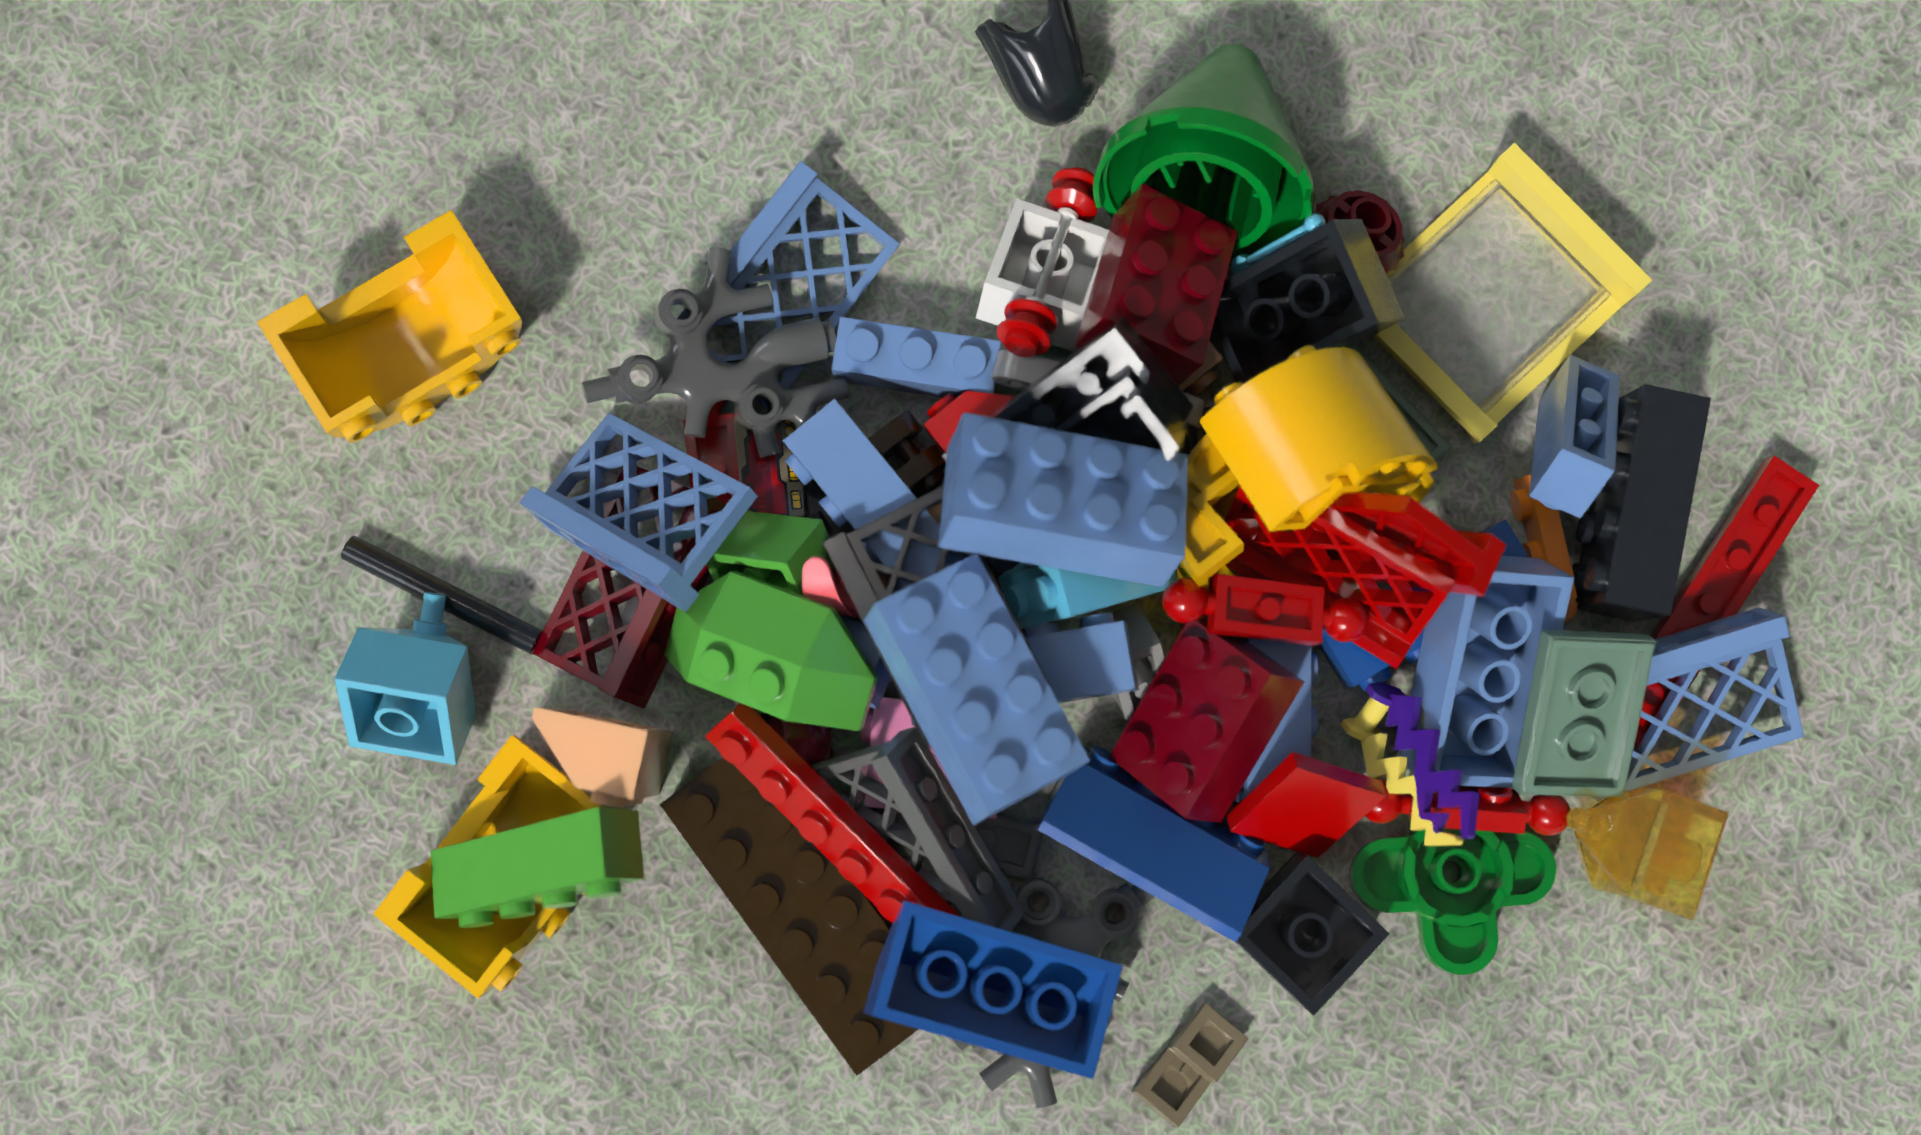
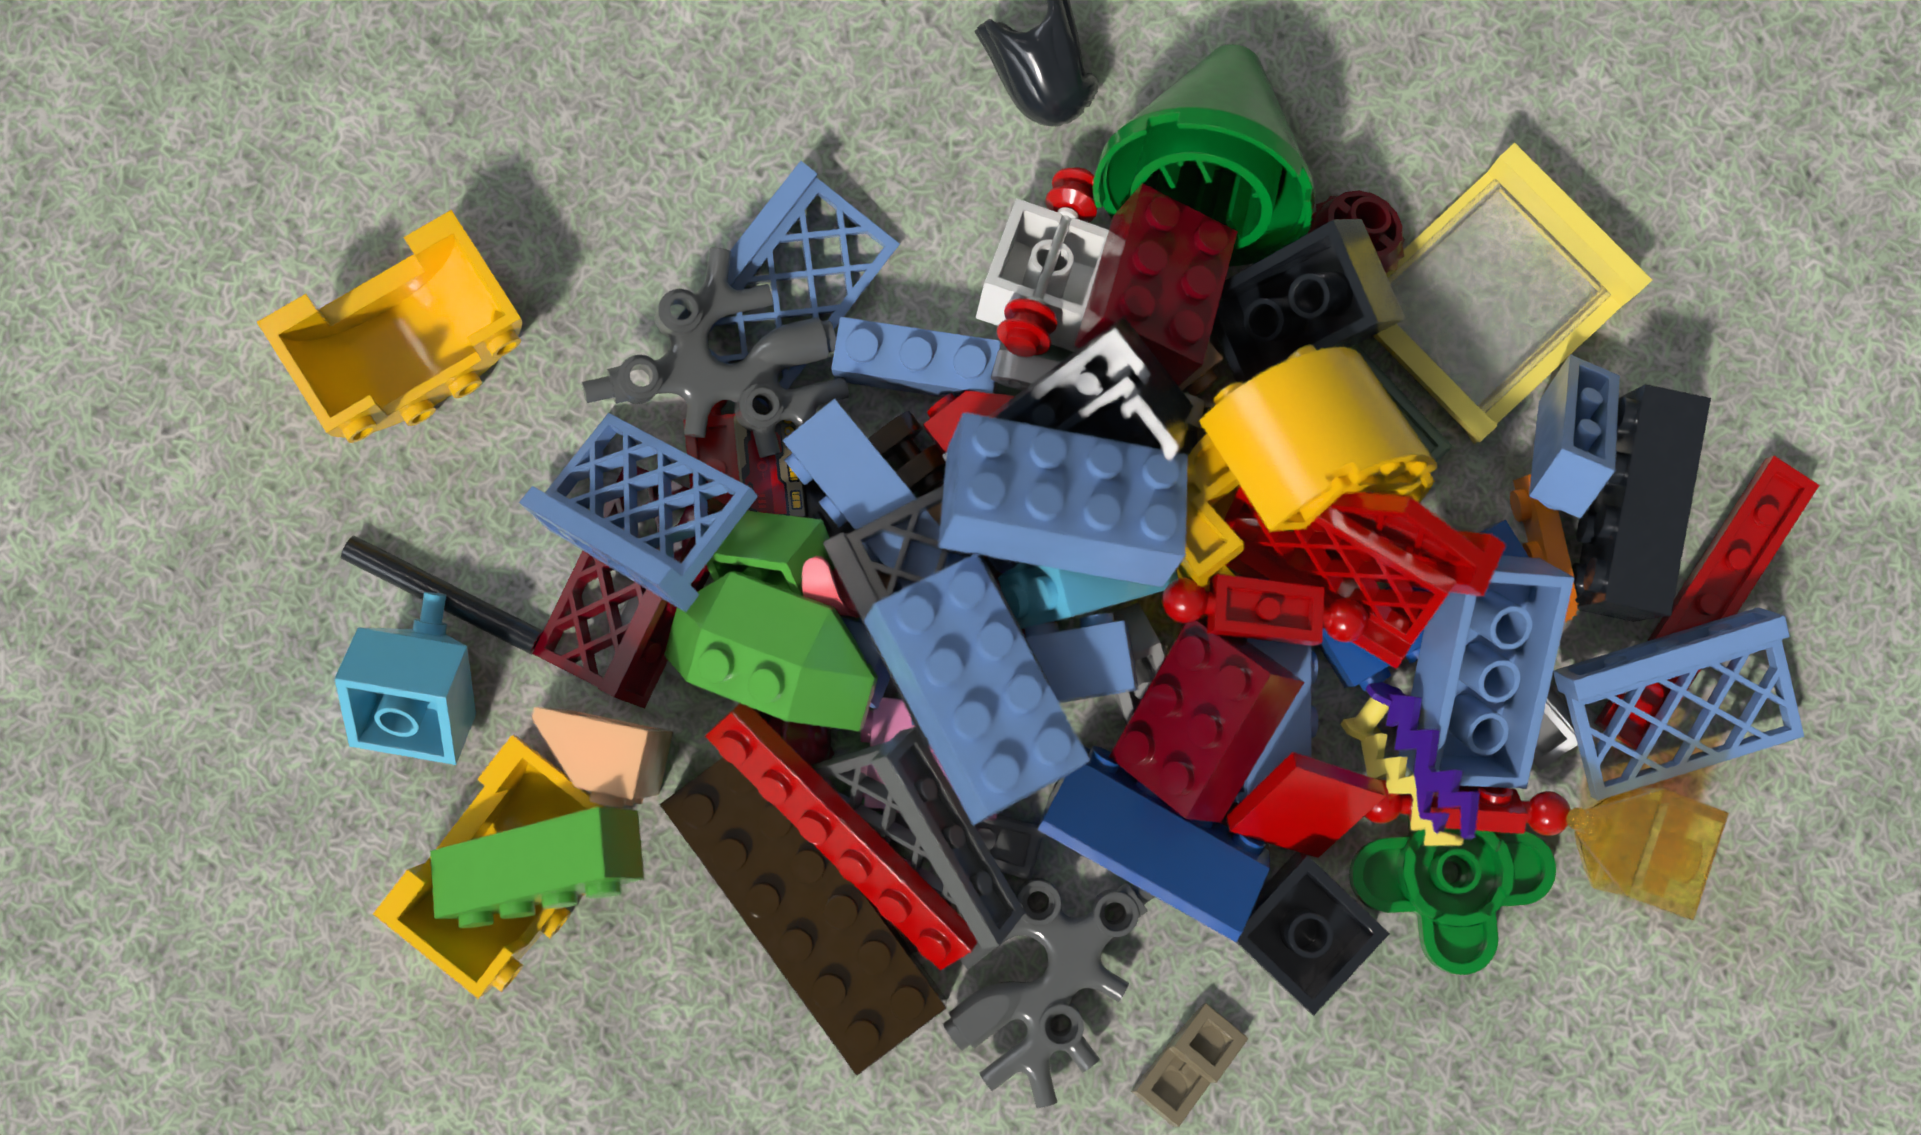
blue slope [863,901,1123,1079] -> none
medium azure hinge [1231,213,1326,274] -> none
sand green tile [1512,630,1656,797] -> none

